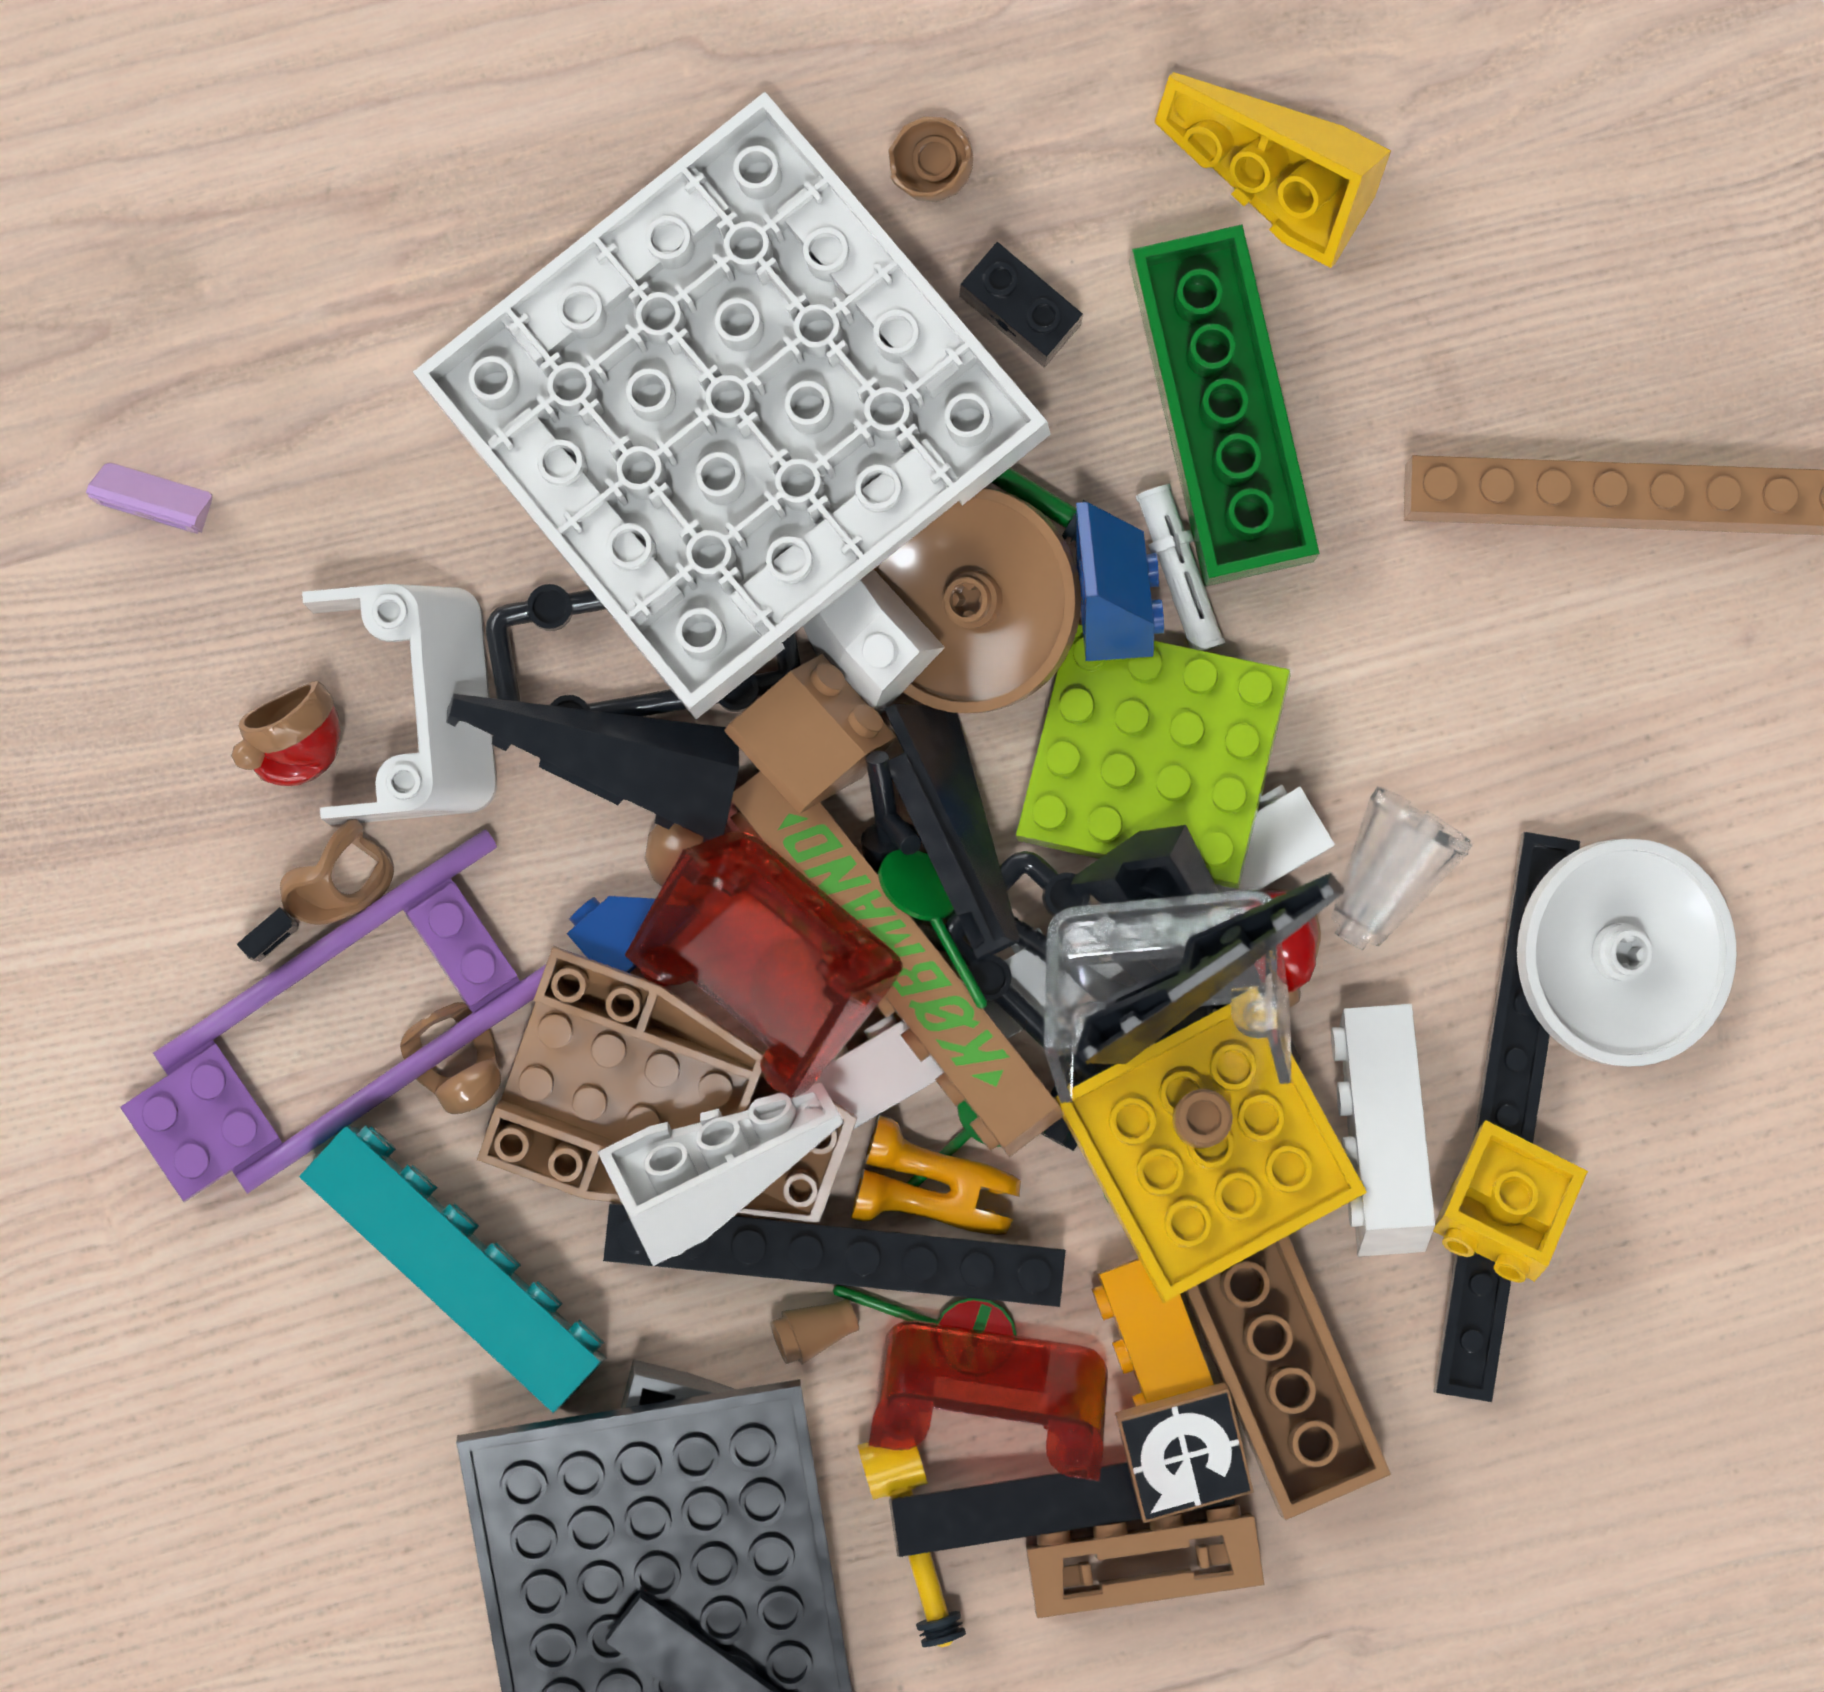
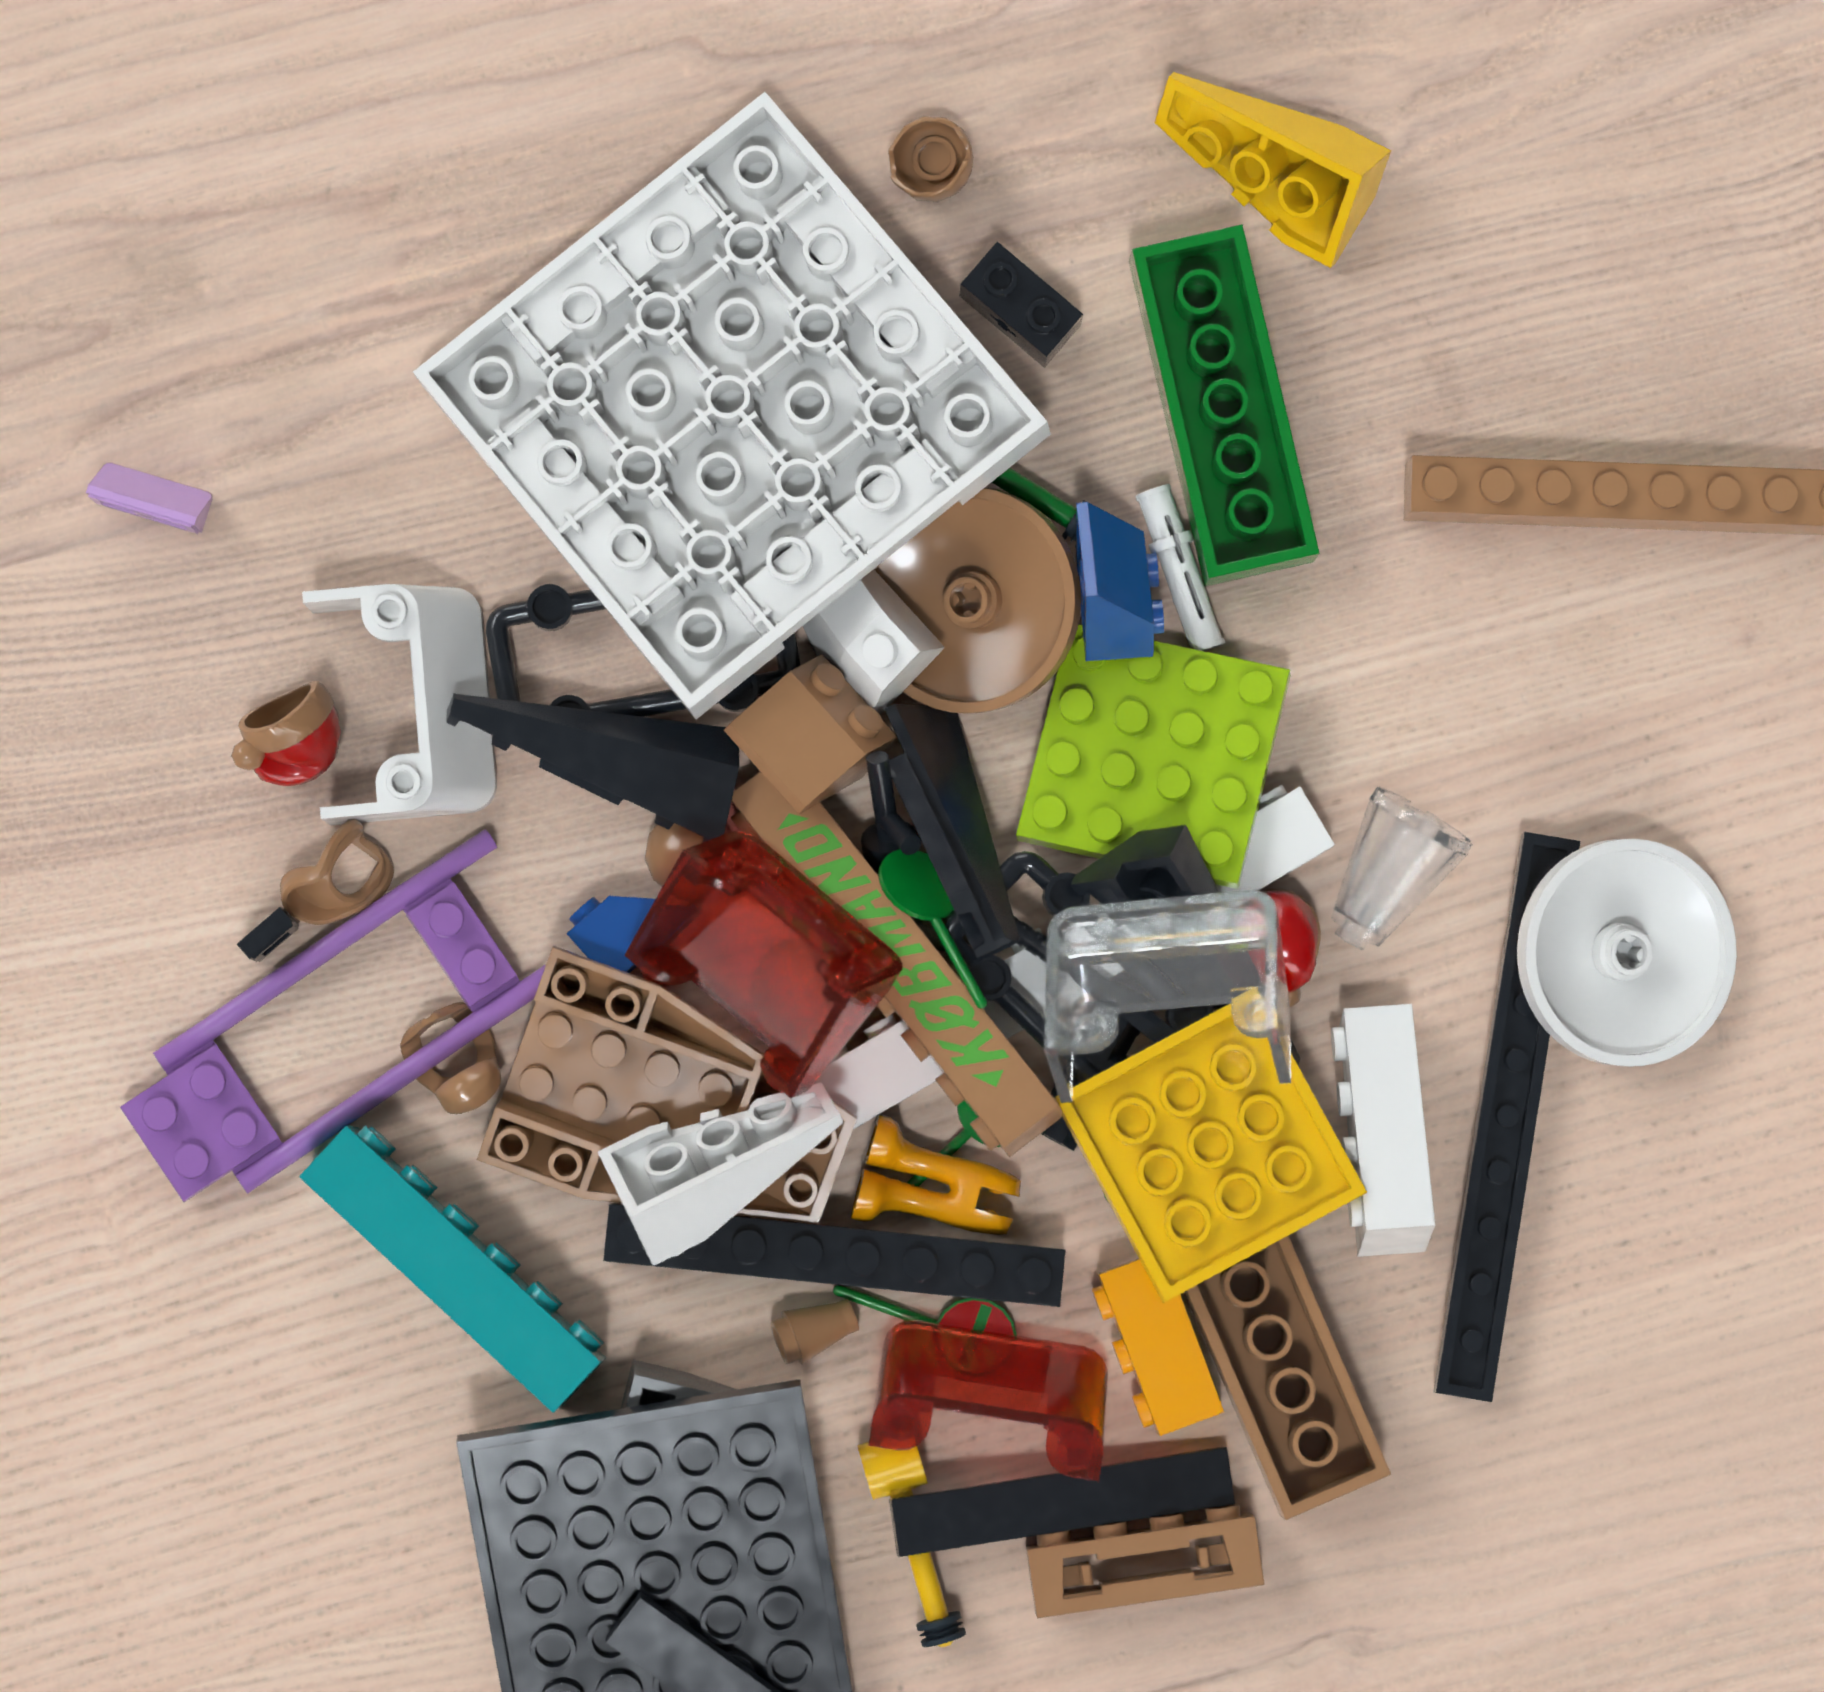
black wedge [1076,872,1345,1064] -> none
tile [1115,1382,1254,1523] -> none
medium nougat tile [1173,1089,1233,1148] -> none
yellow plate [1433,1120,1588,1282] -> none

